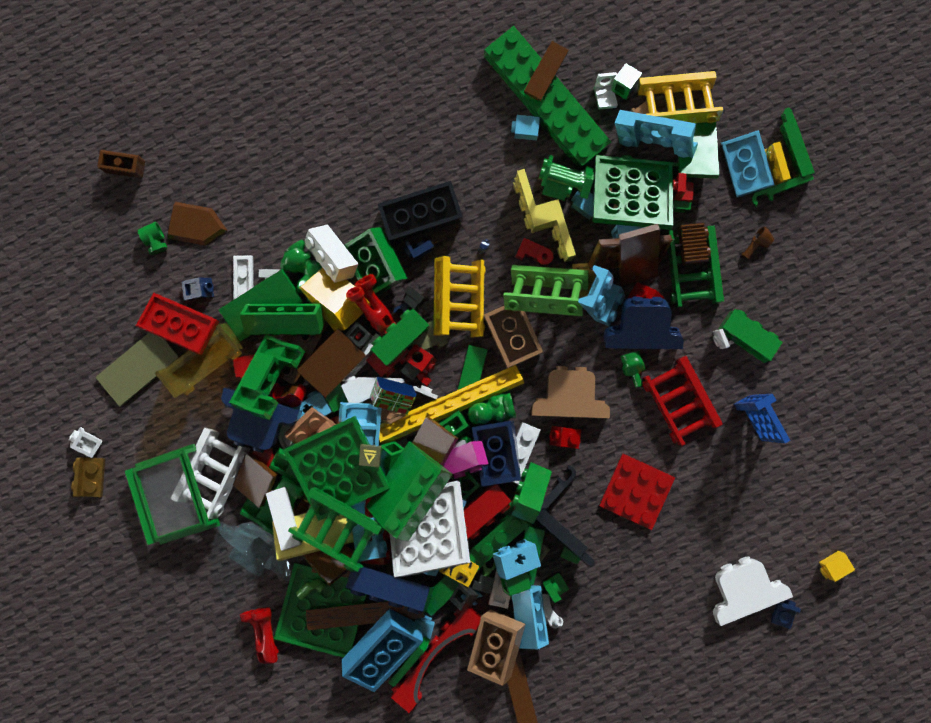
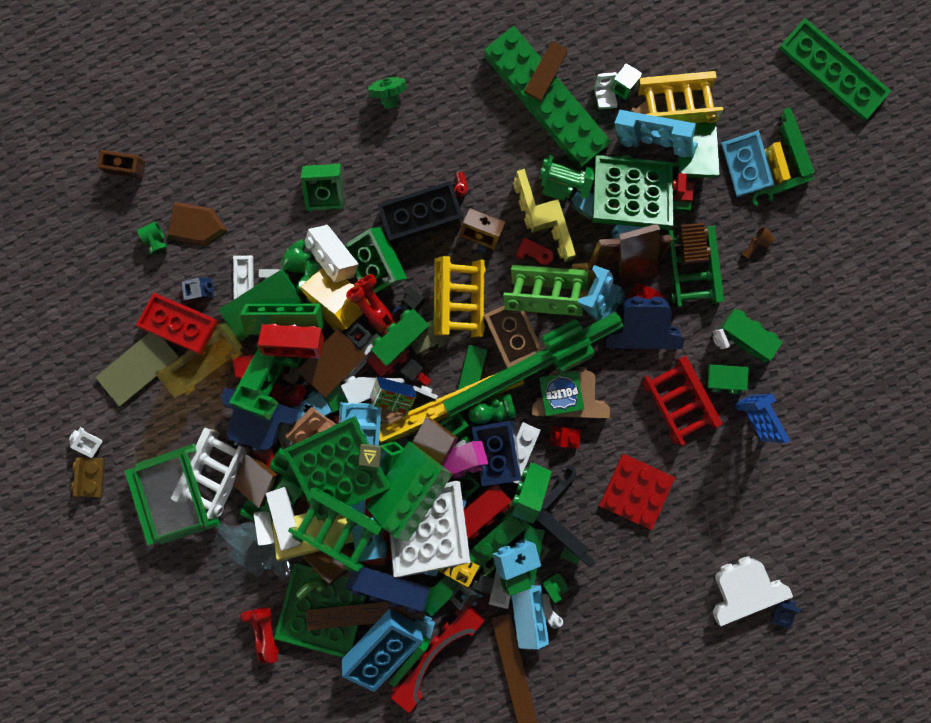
dark blue bracket [404,240,435,261] -> none
red bracket [405,344,437,376] -> none
medium nougat brick [467,610,526,686] -> none
medium azure brick [511,115,540,140] -> none
green piece [620,351,645,388] -> none
yellow brick [819,551,855,582] -> none
none -> white sticker [254,511,274,545]
none -> red brick [258,324,324,359]
none -> green slope [301,164,344,211]
none -> green plant [368,77,407,109]
none -> green axle [442,312,624,418]
none -> red arm [454,172,468,197]
none -> reddish brown brick [459,208,505,250]
none -> tile [539,371,585,416]
none -> green brick [704,364,749,394]
none -> green plate [778,18,891,121]

